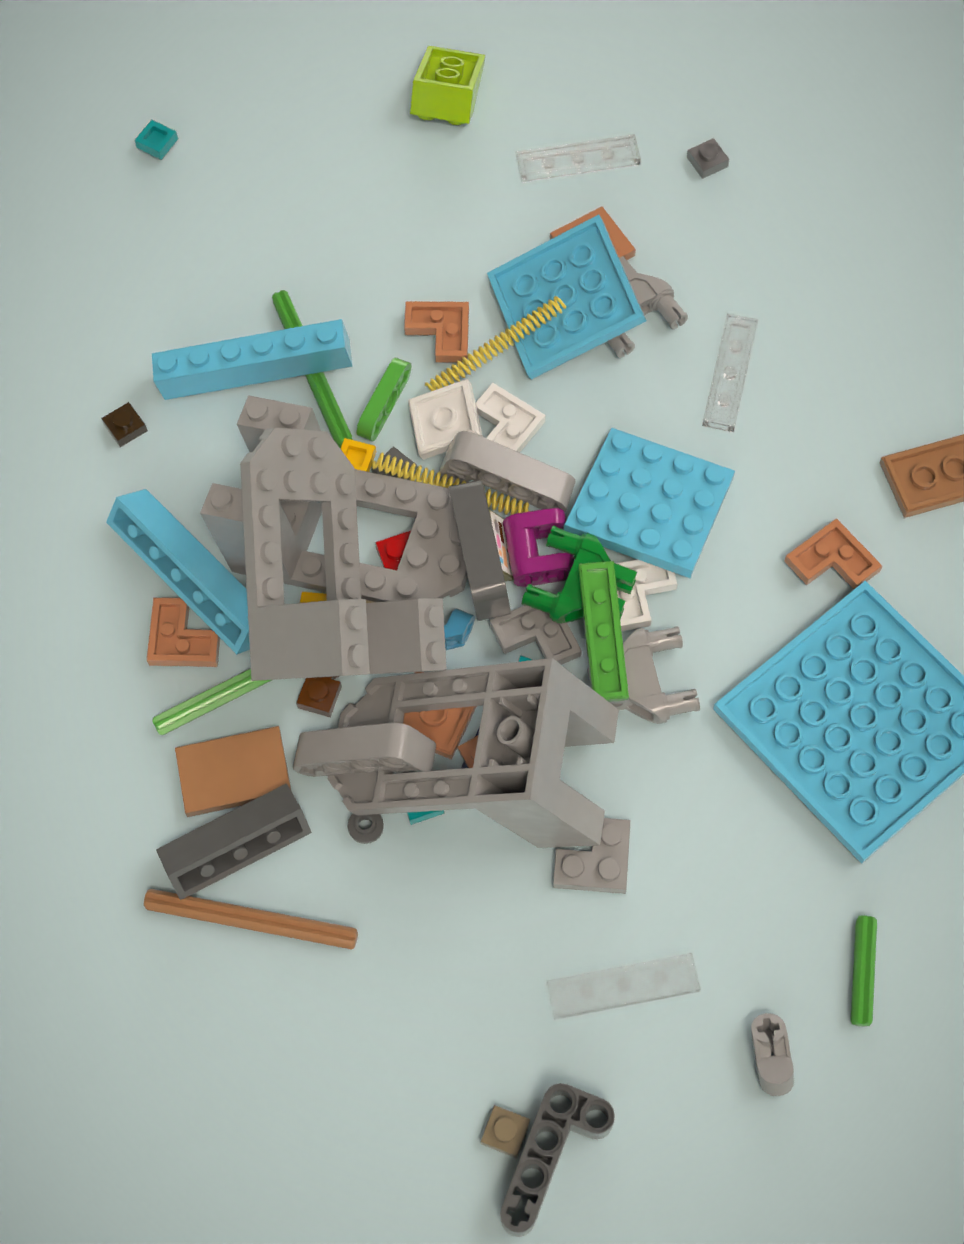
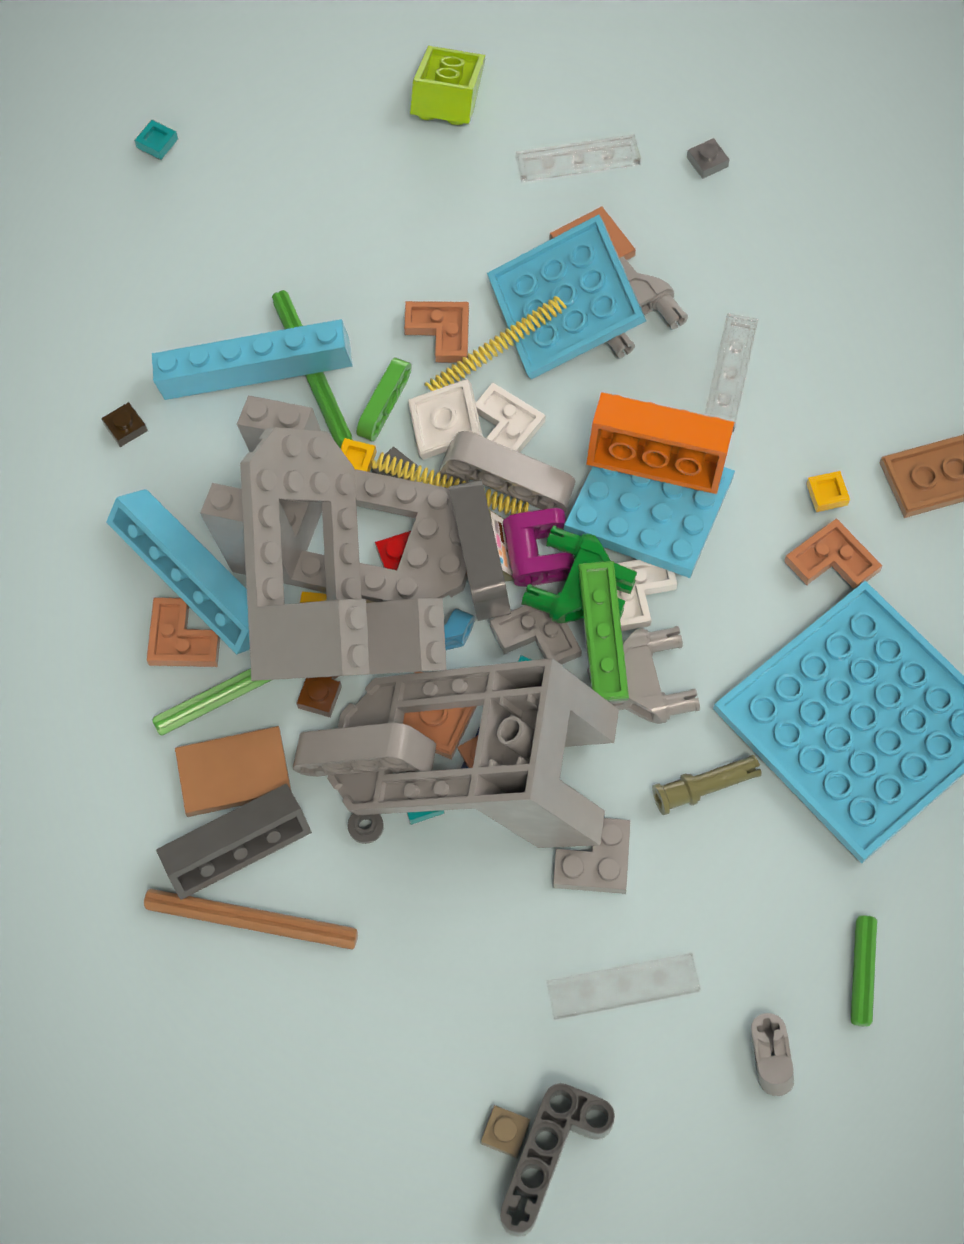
none -> orange brick [586,392,734,494]
none -> olive pin [652,755,762,815]
none -> yellow plate [806,471,850,512]

